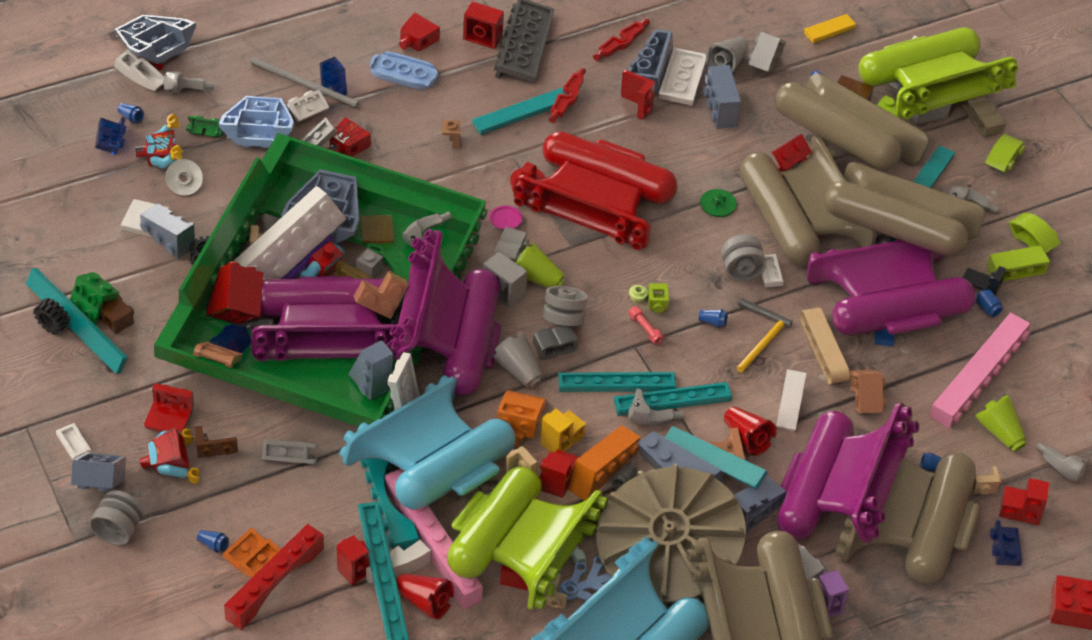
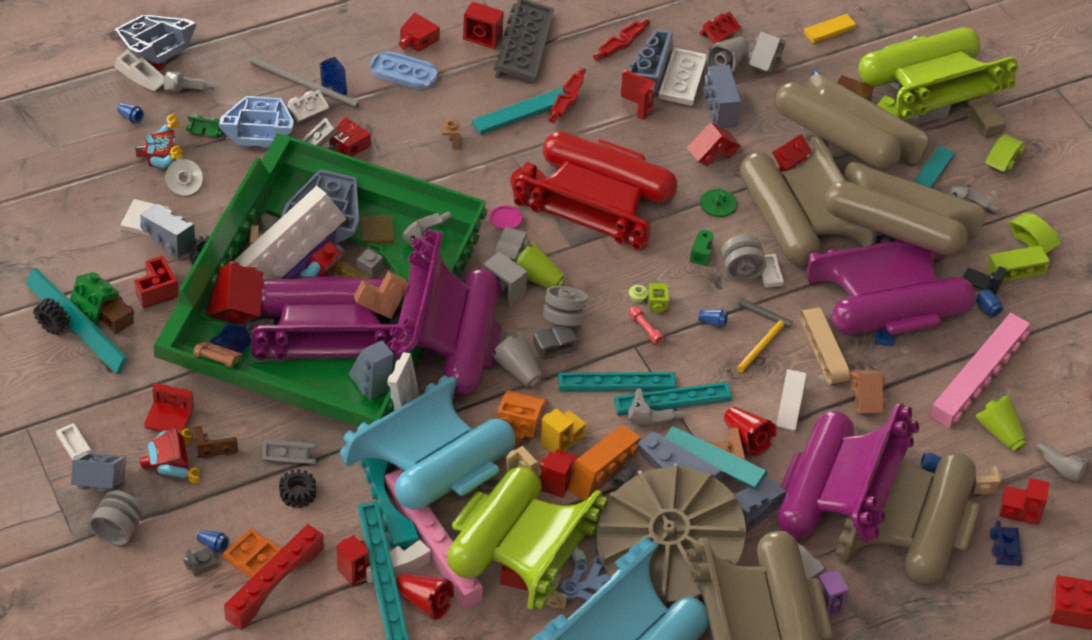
clear blue bracket [95,117,127,155] -> none
none -> red brick [134,255,179,308]
none -> dark grey bracket [183,547,218,576]
none -> black tyre [279,469,316,508]
none -> red brick [687,122,741,167]
none -> green leg [690,230,714,267]
none -> red bracket [699,11,741,44]

